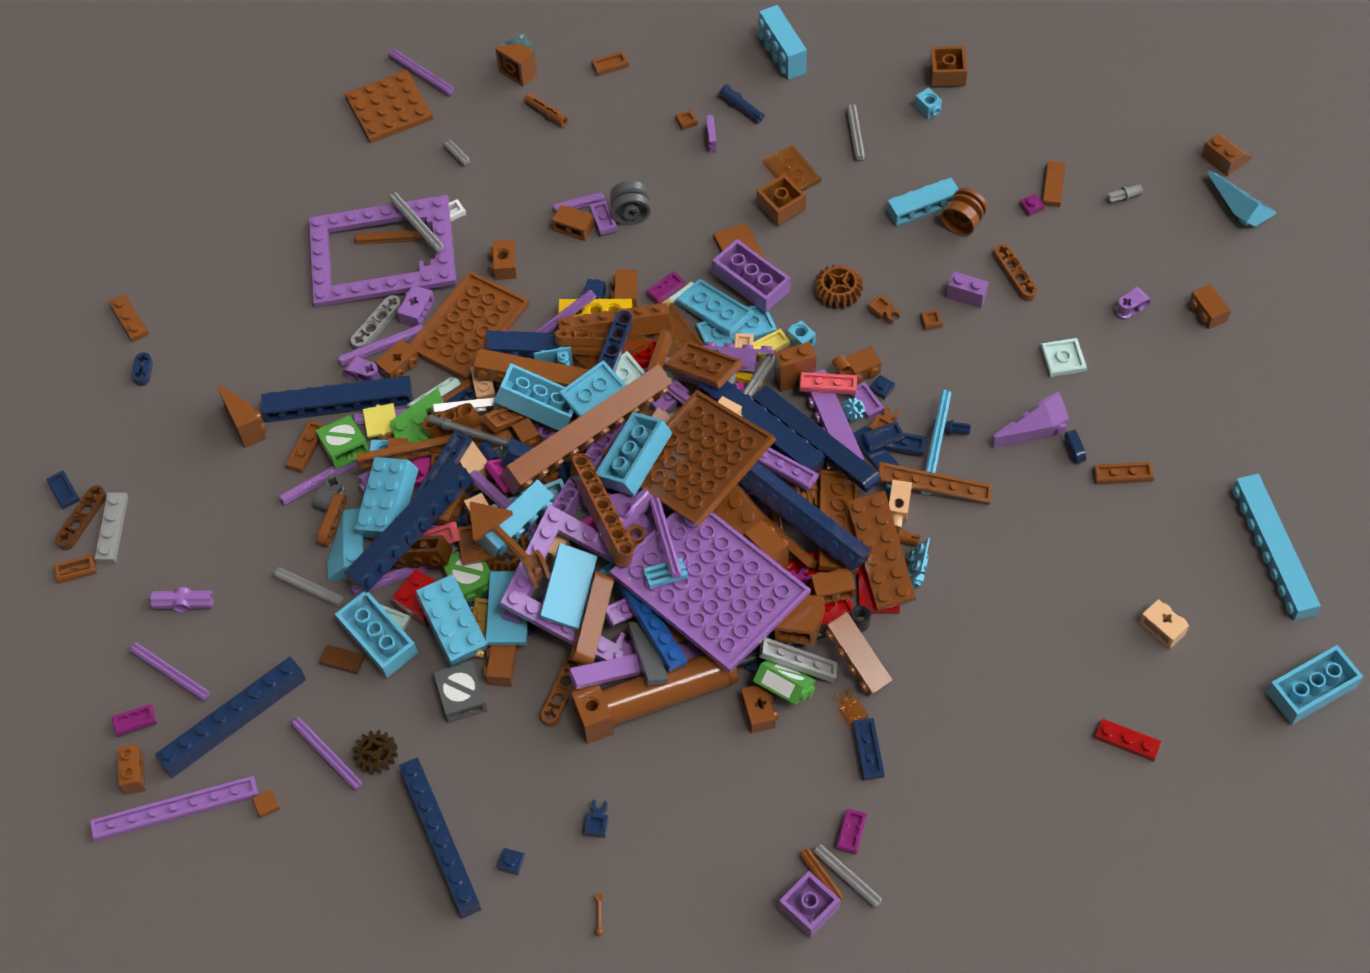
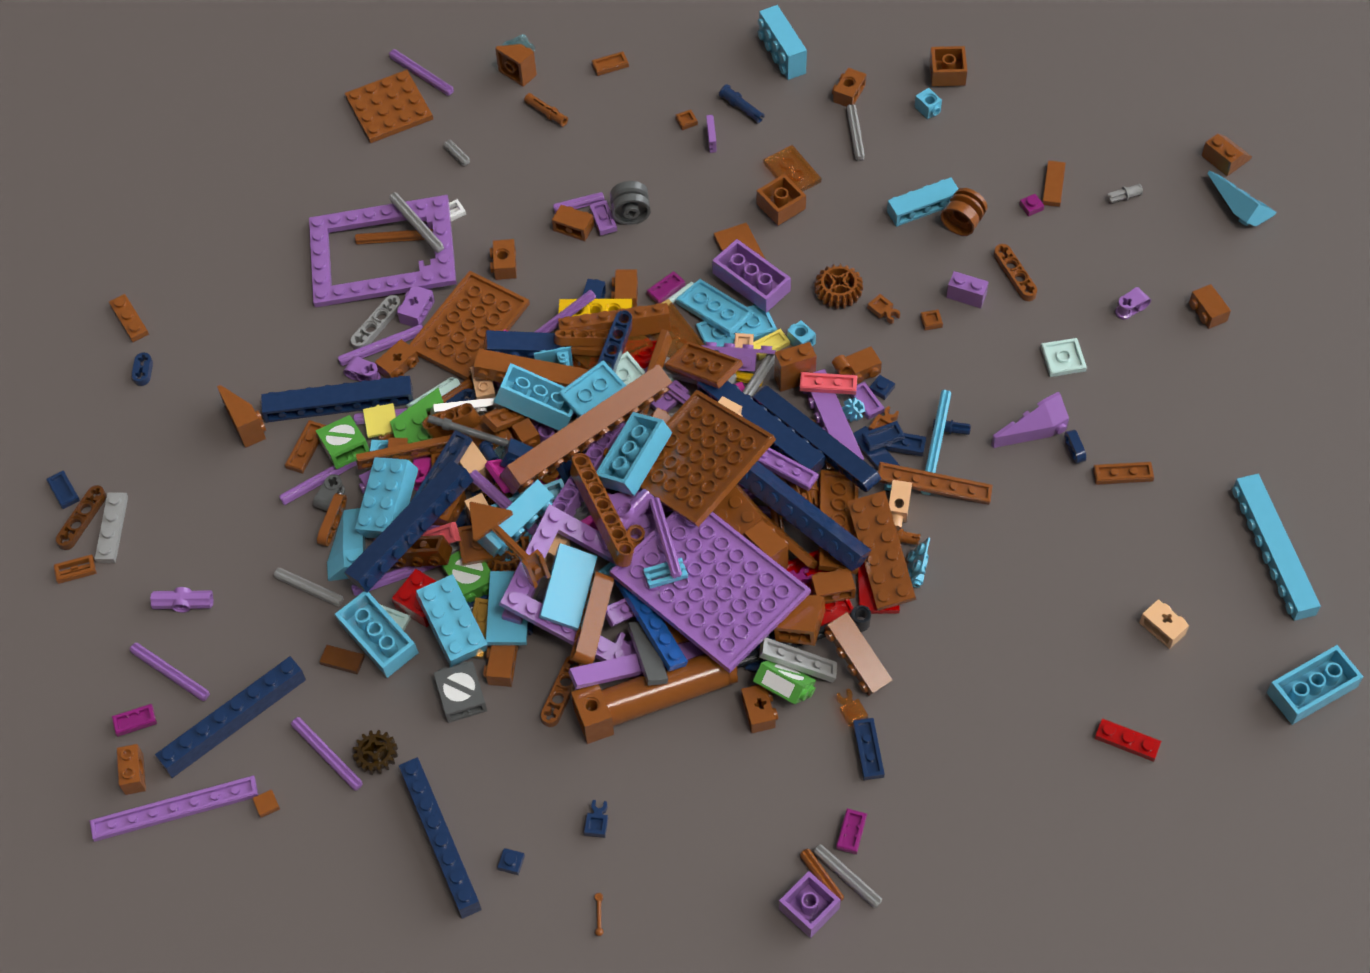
none -> dark orange brick [832,68,867,107]

